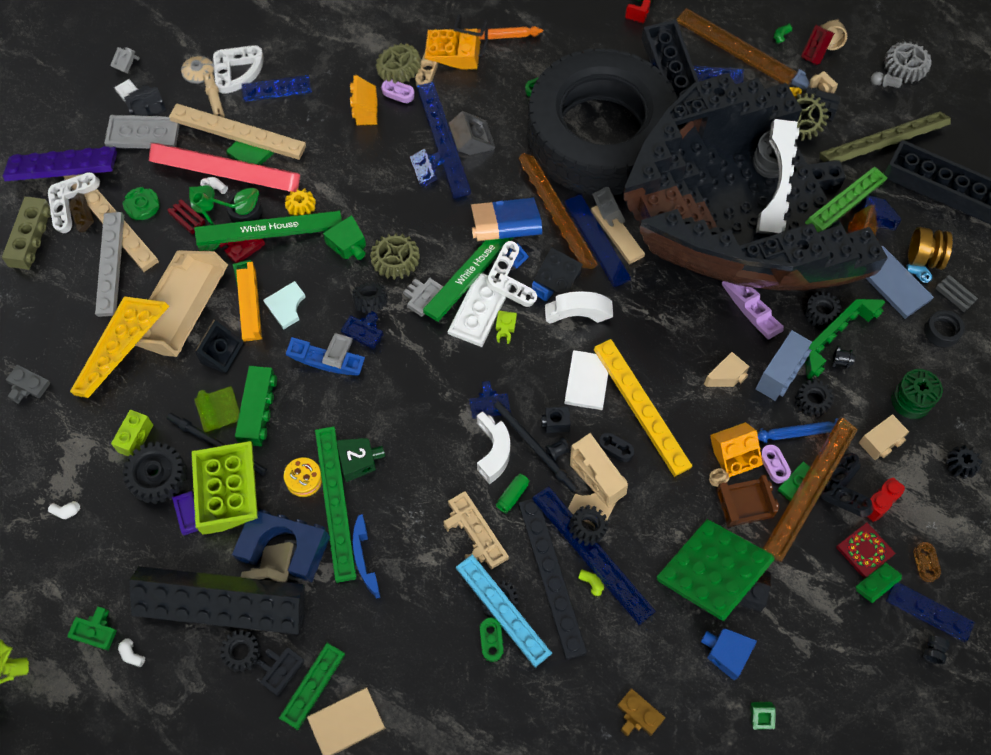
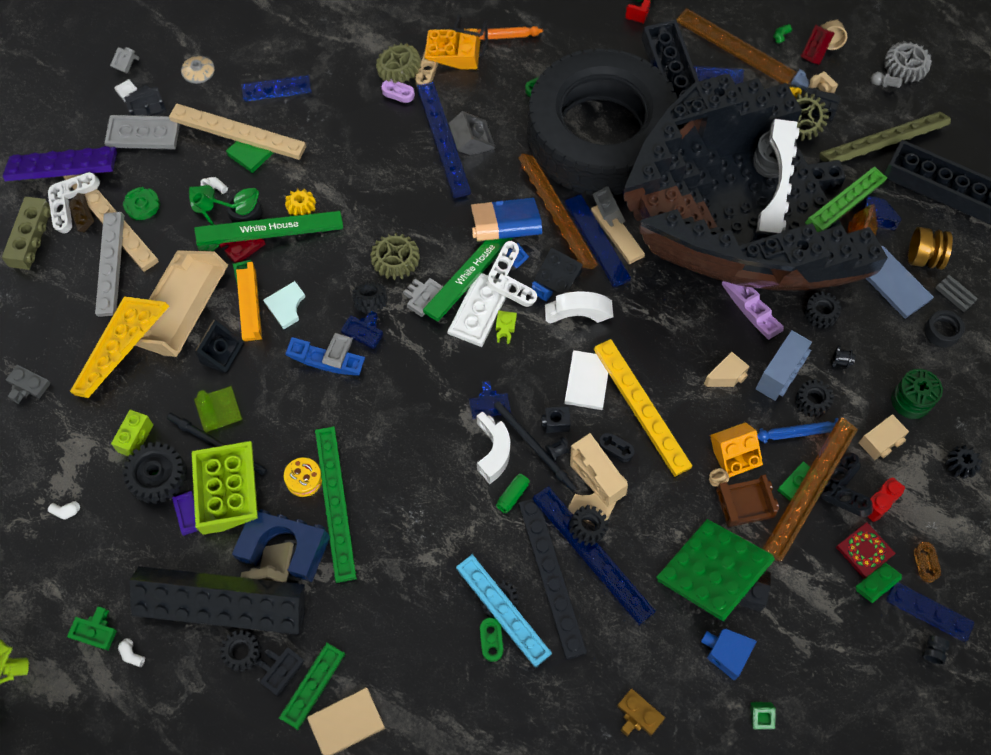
coral beam [149,143,301,192] -> none
dark red tile [167,199,206,234] -> none
tan pin [203,73,225,118] -> none
white beam [213,46,263,93] -> none
green brick [235,366,277,446] -> none
green torso [323,215,366,260] -> none
dark green torso [337,438,385,482] -> none
light orange slope [350,75,377,125] -> none
blue slope [353,514,380,598] -> none
clear blue hinge [410,149,445,187] -> none
tan hinge [444,491,509,569] -> none
lime arm [578,569,604,596] -> none
lavender plate [761,445,791,483] -> none
green slope [805,299,885,380] -> none
dark azure arm [906,264,932,283] -> none

